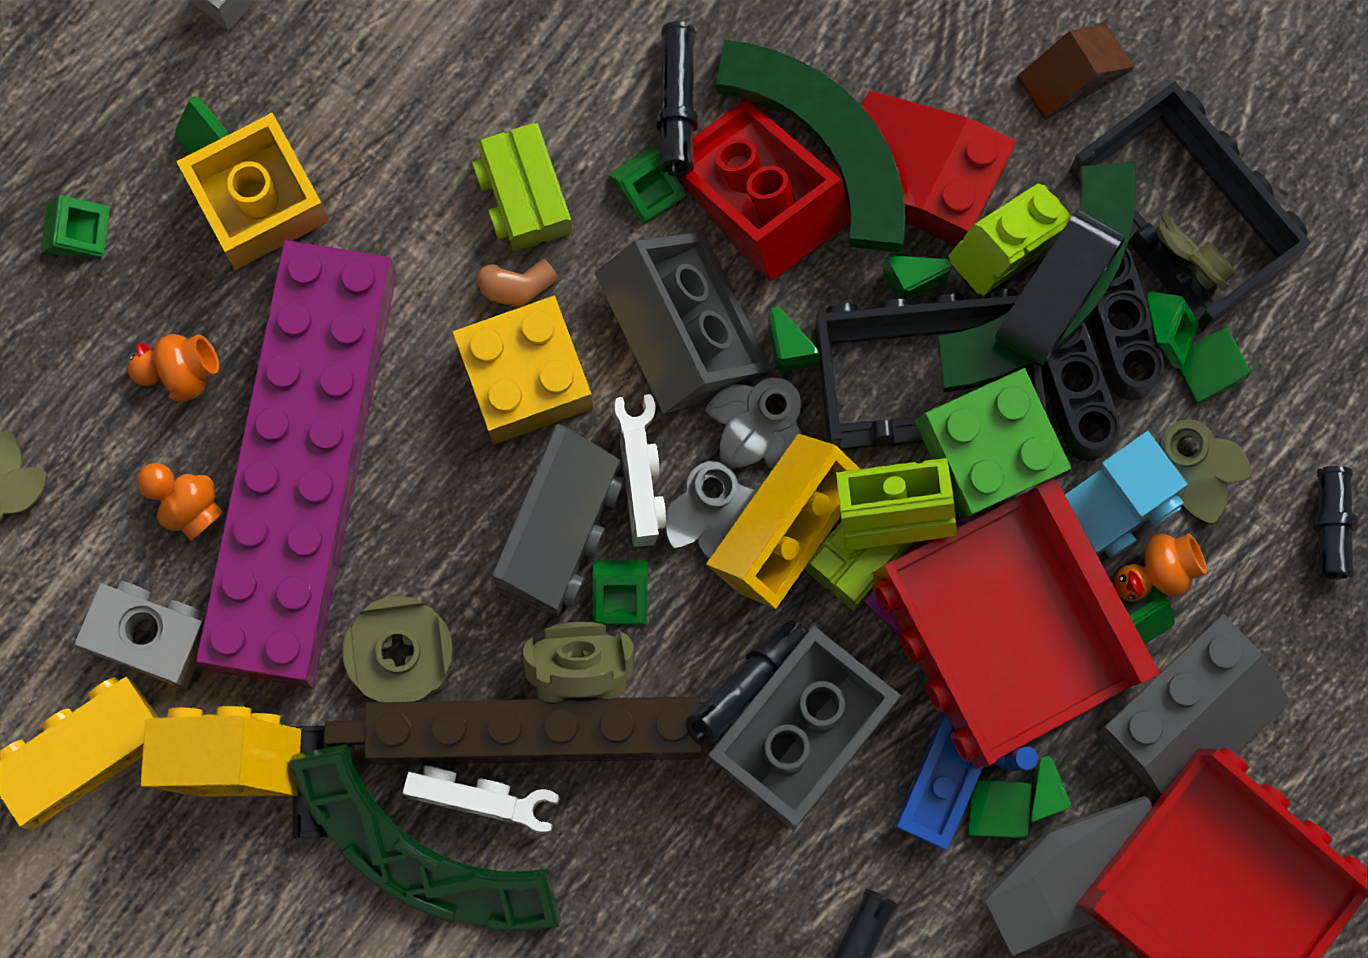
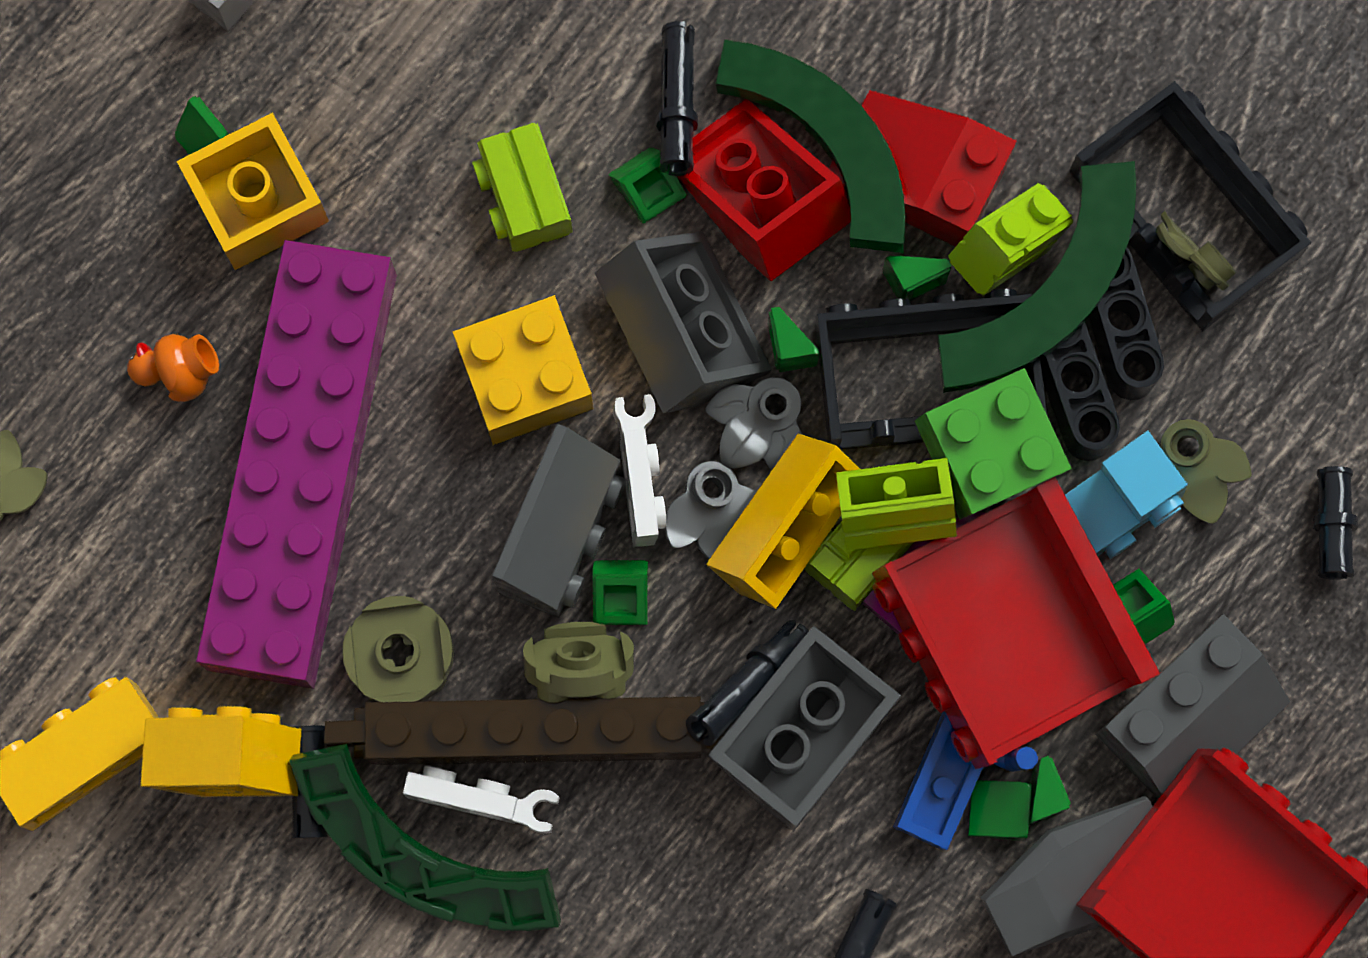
green slope [41,195,110,258] -> none
light grey brick [75,581,204,690] -> none
orange animal [136,463,223,541] -> none
nougat arm [476,258,559,307] -> none
black beam [995,209,1125,367] -> none
reddish brown slope [1017,24,1134,120] -> none
orange animal [1114,533,1207,602] -> none
green slope [1147,292,1199,369] -> none
green slope [1178,327,1251,404] -> none

